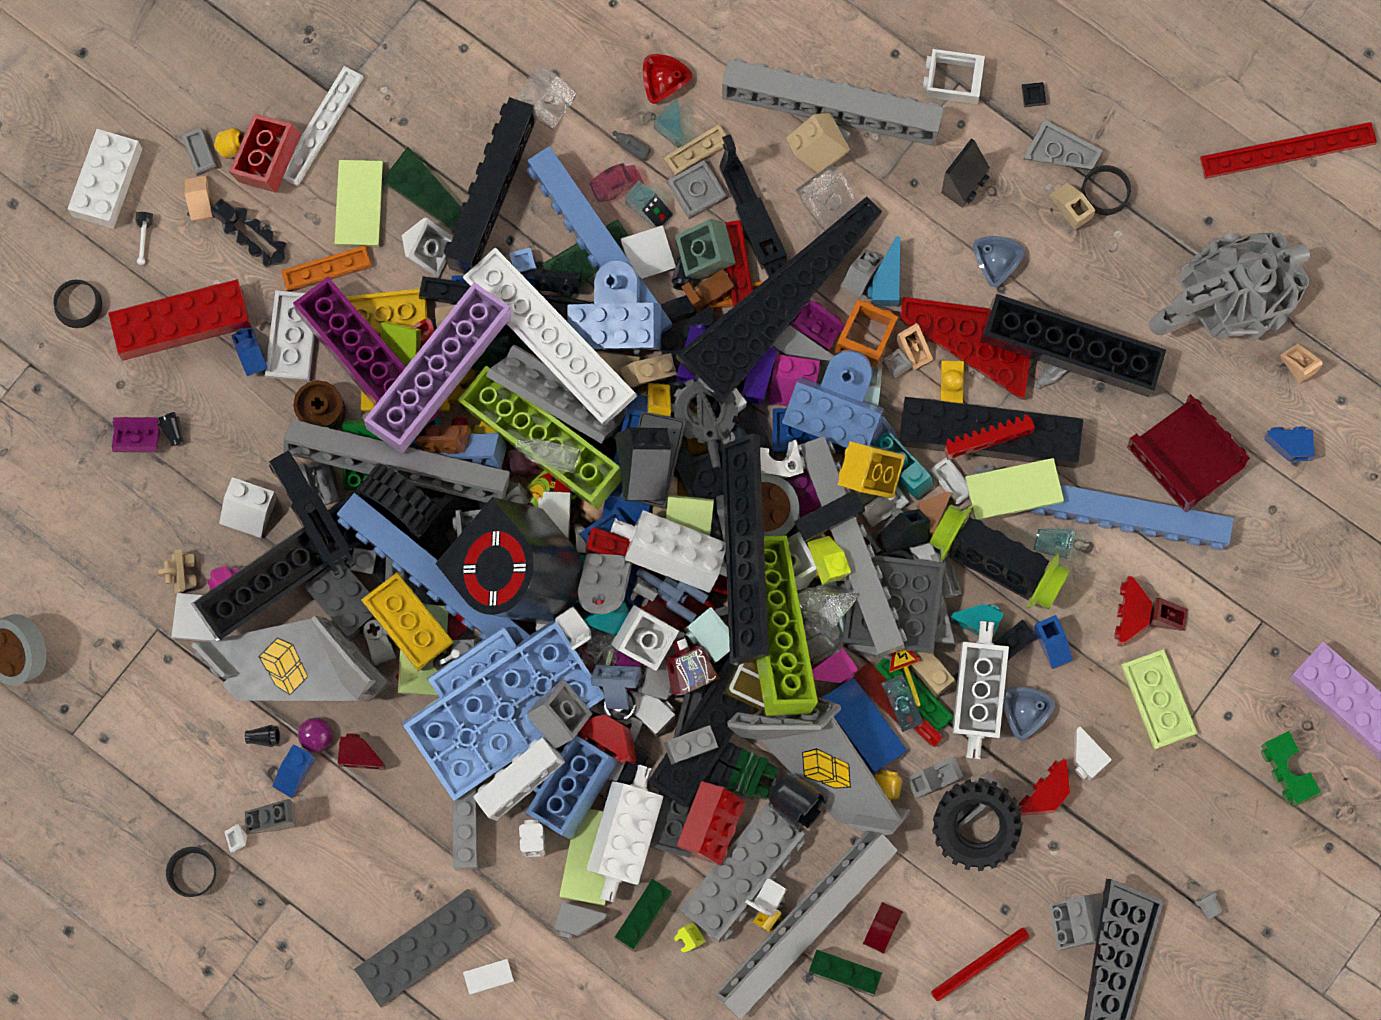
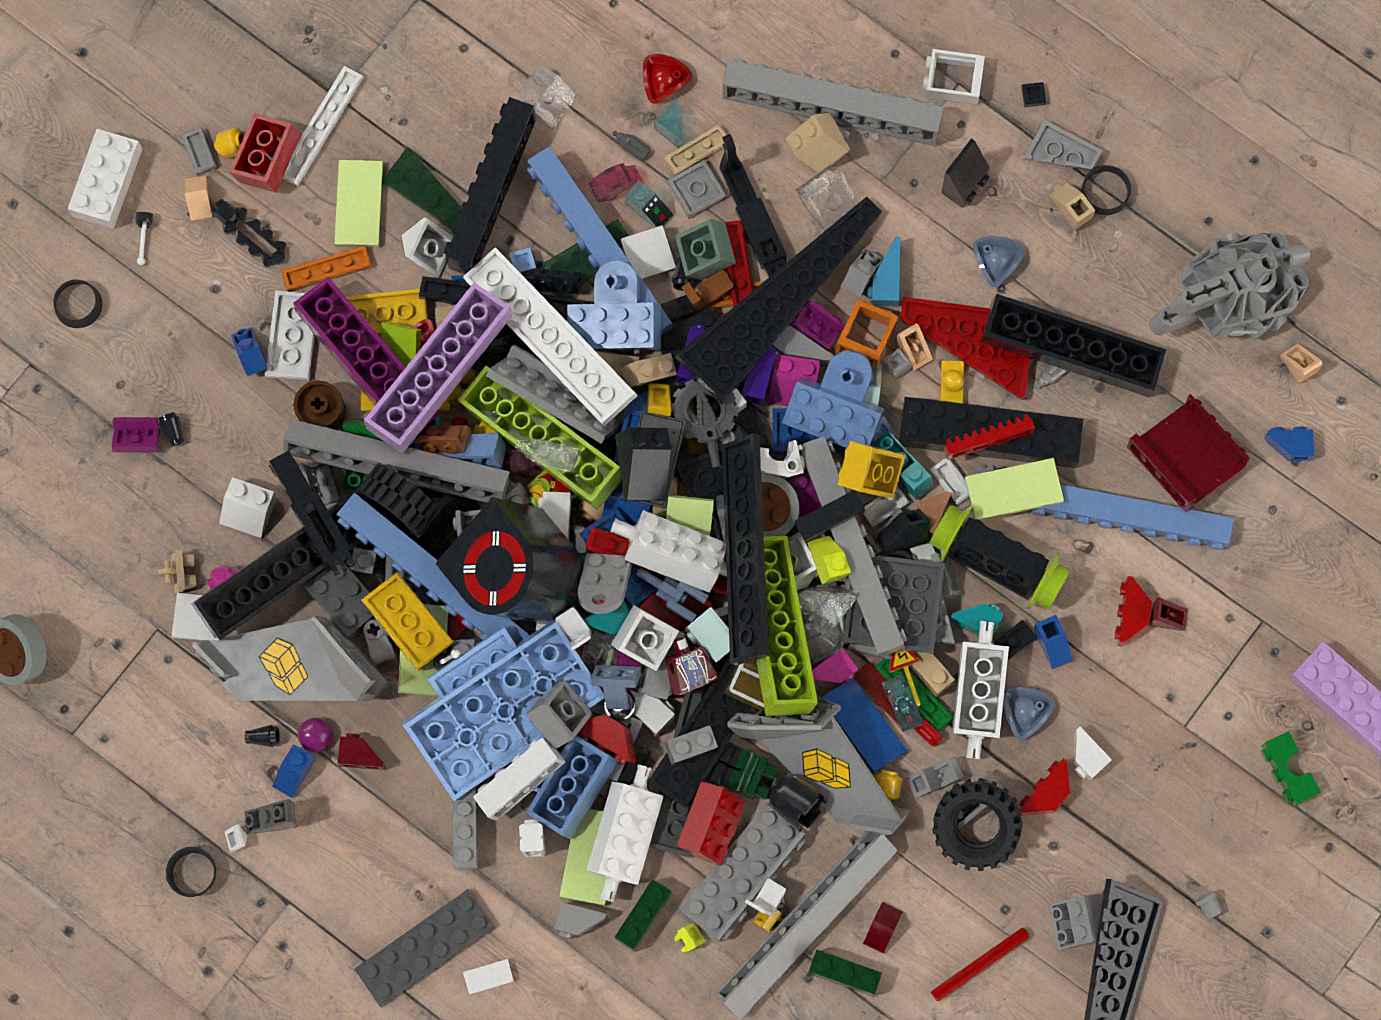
red brick [108,279,251,361] -> none
light grey tile [631,576,657,606] -> none
clear light blue slope [1033,529,1075,559] -> none
yellowish green tile [1121,649,1198,750] -> none
red tile [1200,122,1377,179] -> none

